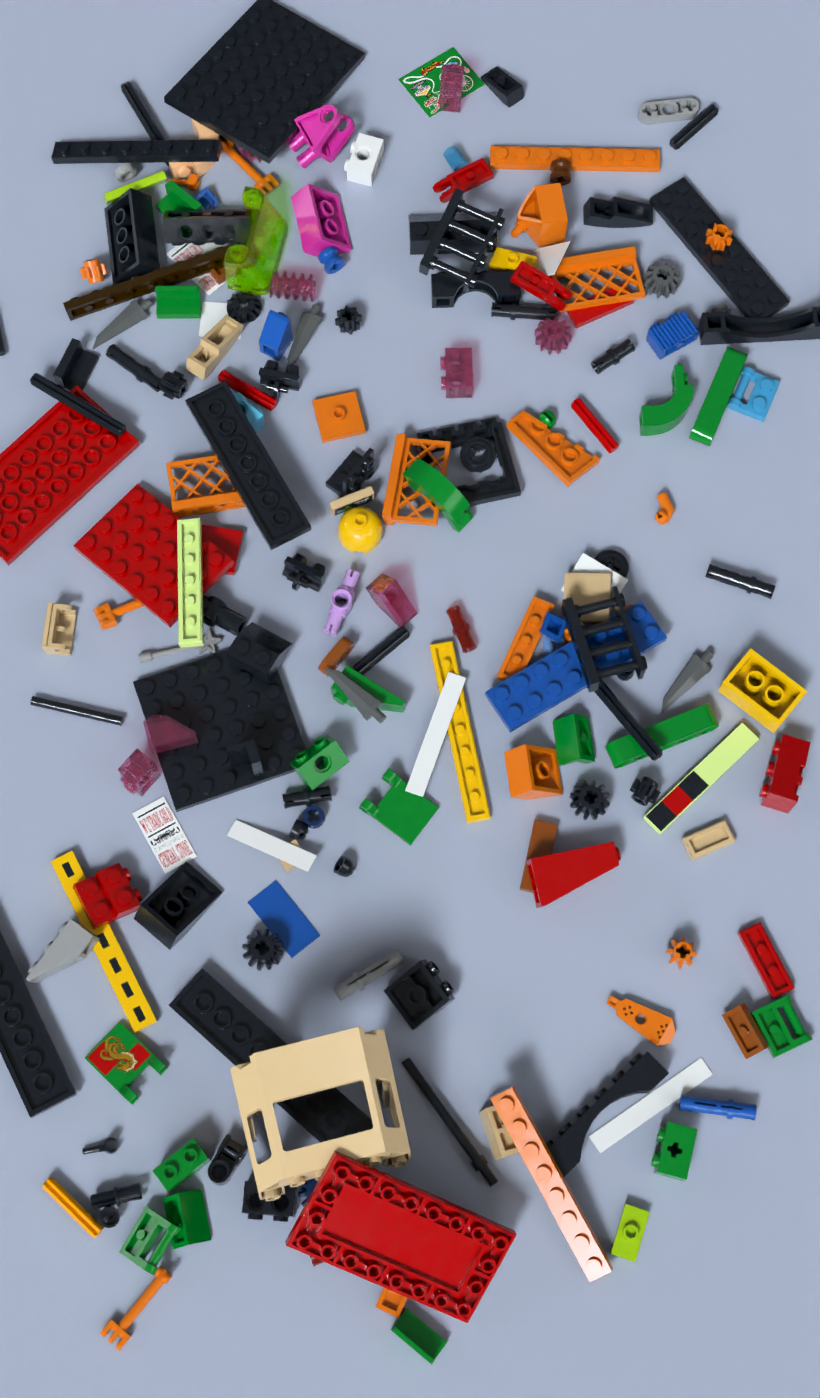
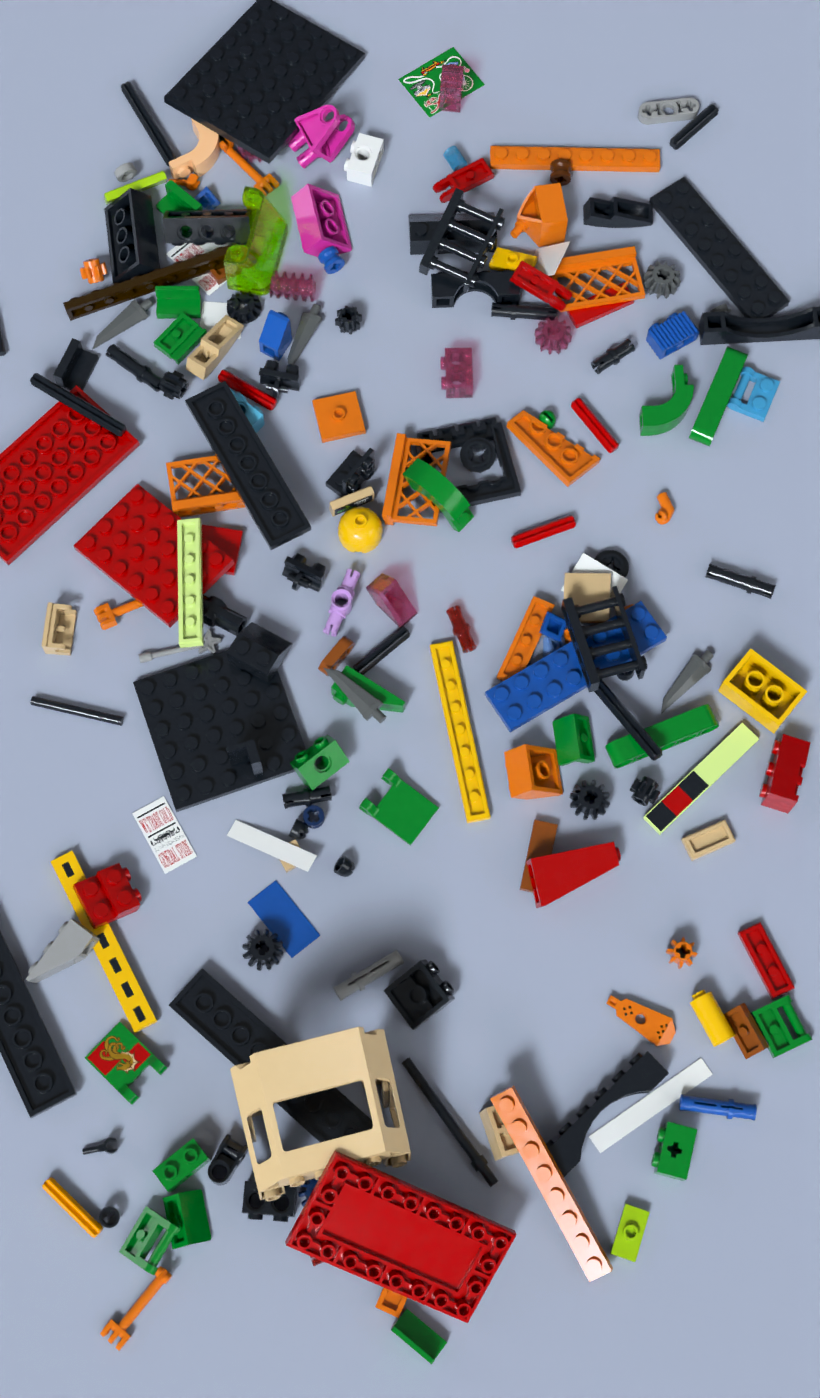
black plate [51,139,222,164] -> none
black axle [90,1183,142,1209] -> none
clear pink brick [118,749,161,797] -> none
black slope [134,861,223,950] -> none
clear pink slope [143,715,199,754] -> none
white sticker [405,672,466,797] -> none
black slope [481,66,524,108] -> none
orange gear [706,223,733,251] -> none
none -> green plate [153,312,207,365]
none -> red axle [511,515,576,548]
none -> yellow brick [690,989,736,1047]

